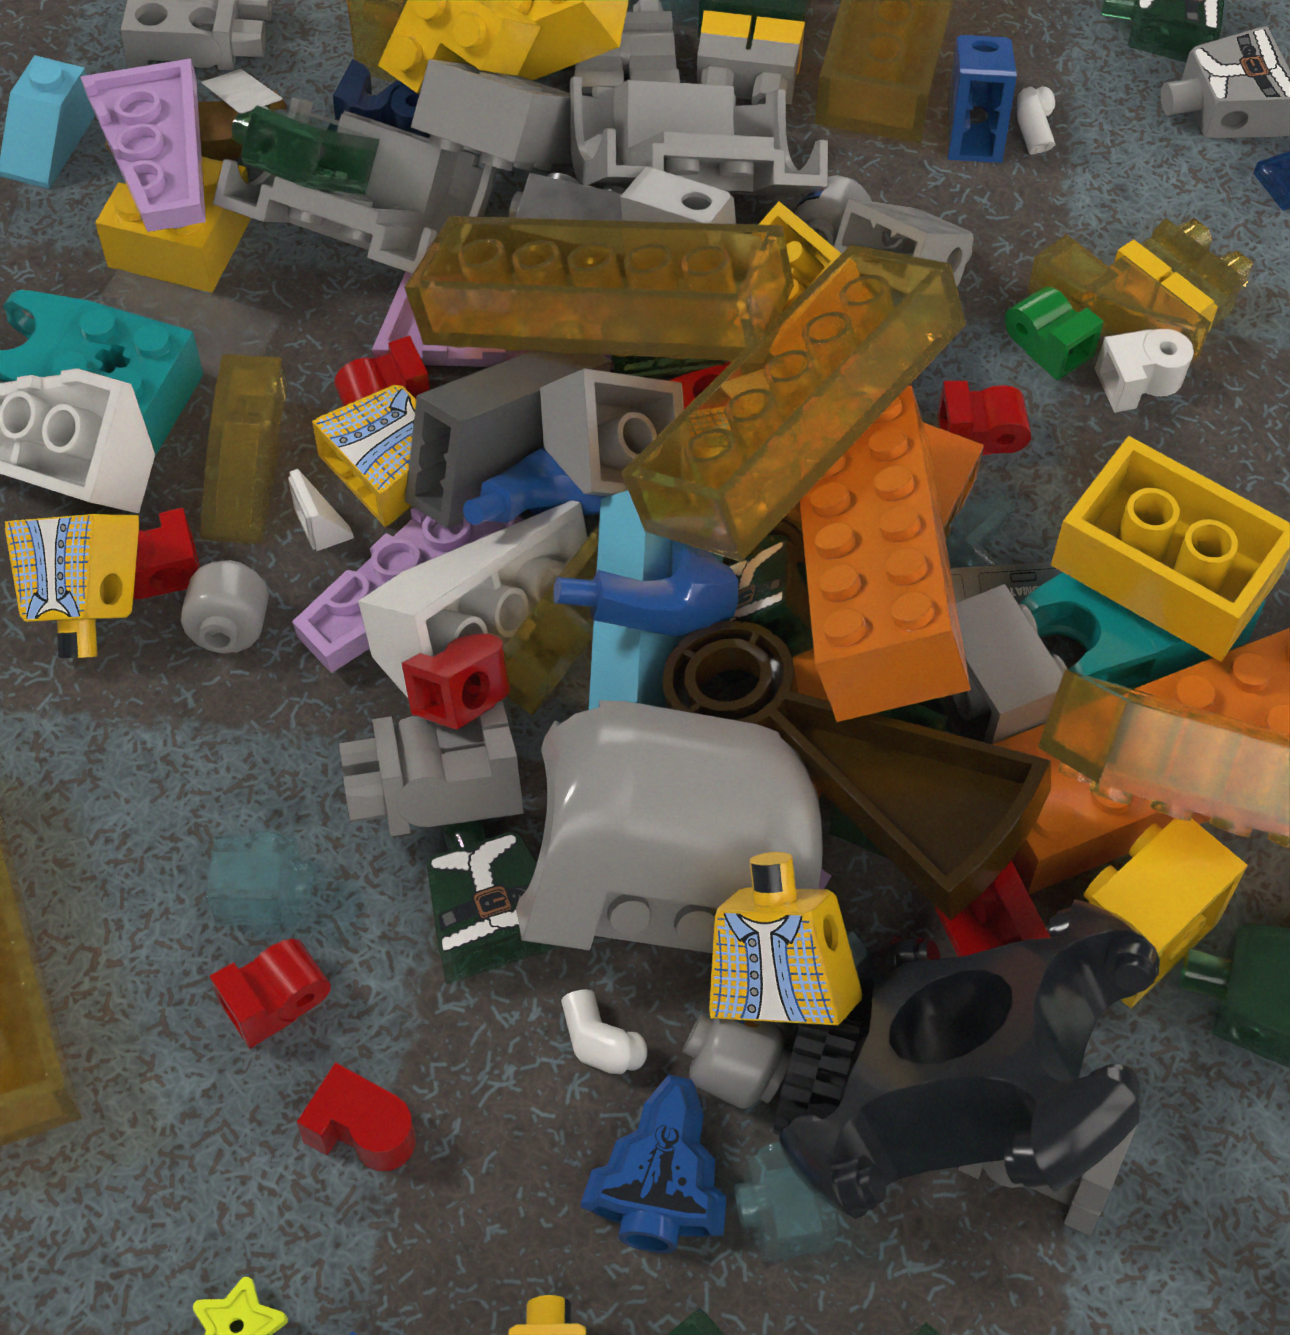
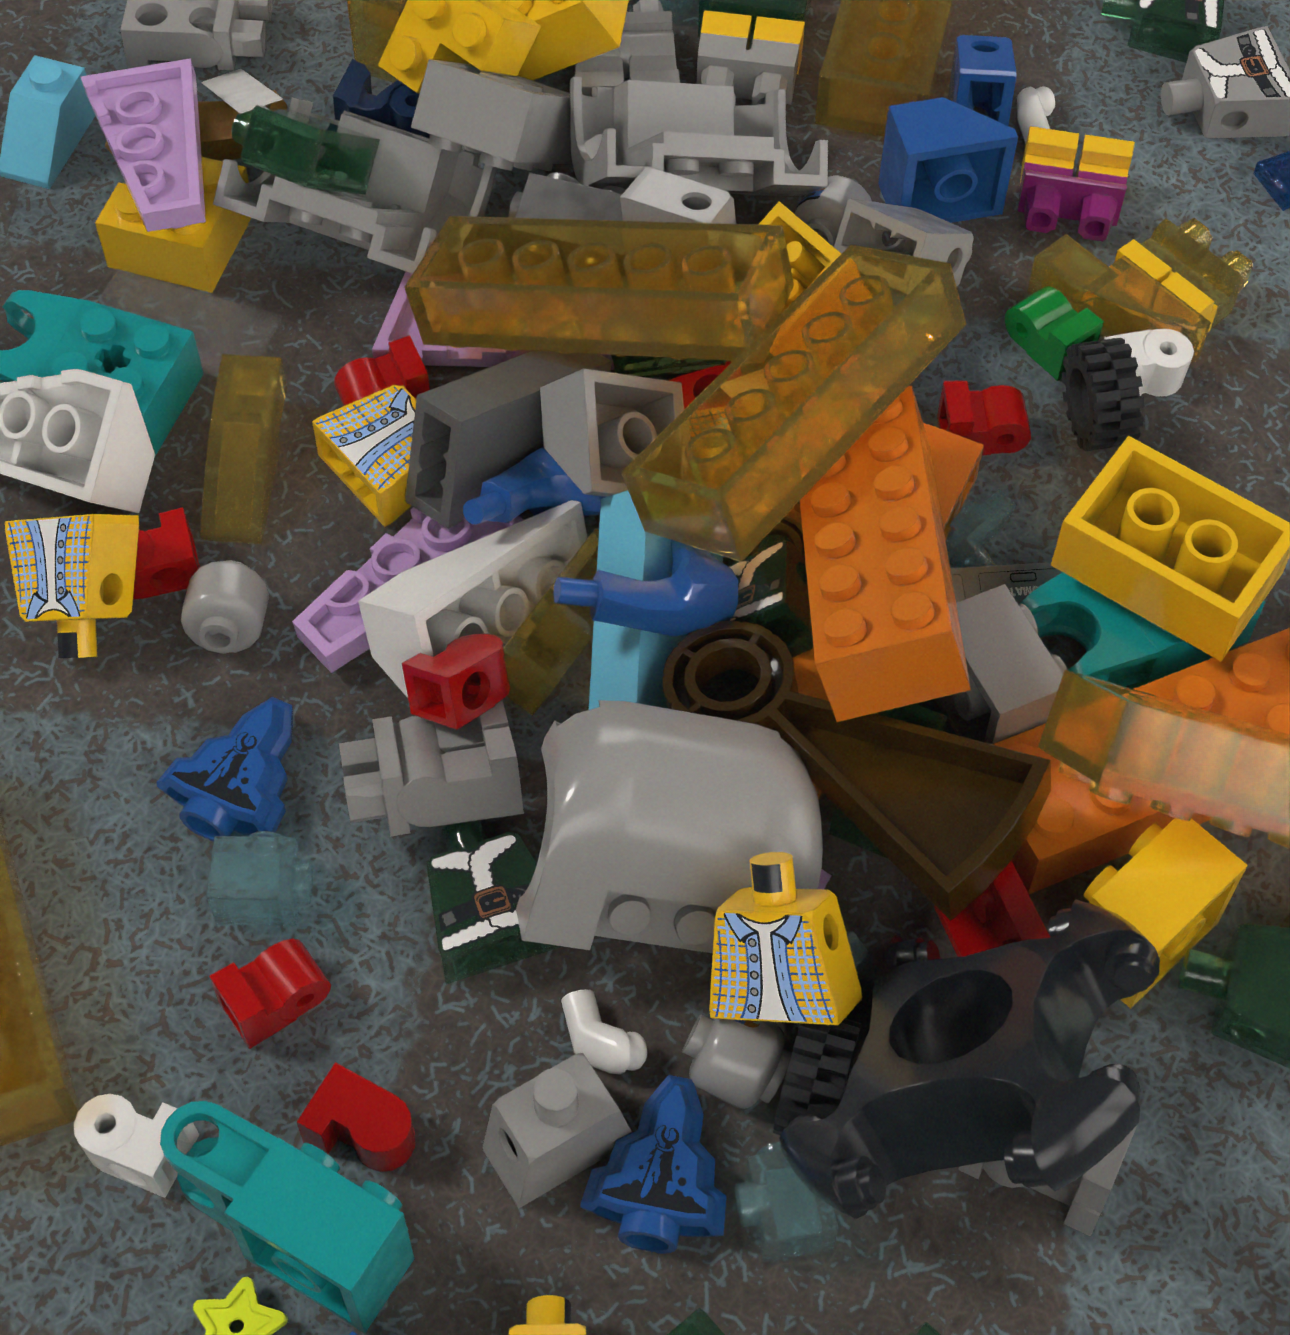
white slope [288,469,354,551] -> none
none -> white leg [74,1094,199,1198]
none -> blue rock [156,697,294,844]
none -> teal brick [160,1101,415,1333]
none -> light grey torso [483,1053,632,1209]
none -> blue slope [878,97,1018,223]
none -> magenta hips [1018,126,1135,242]
none -> black tyre [1062,338,1144,451]

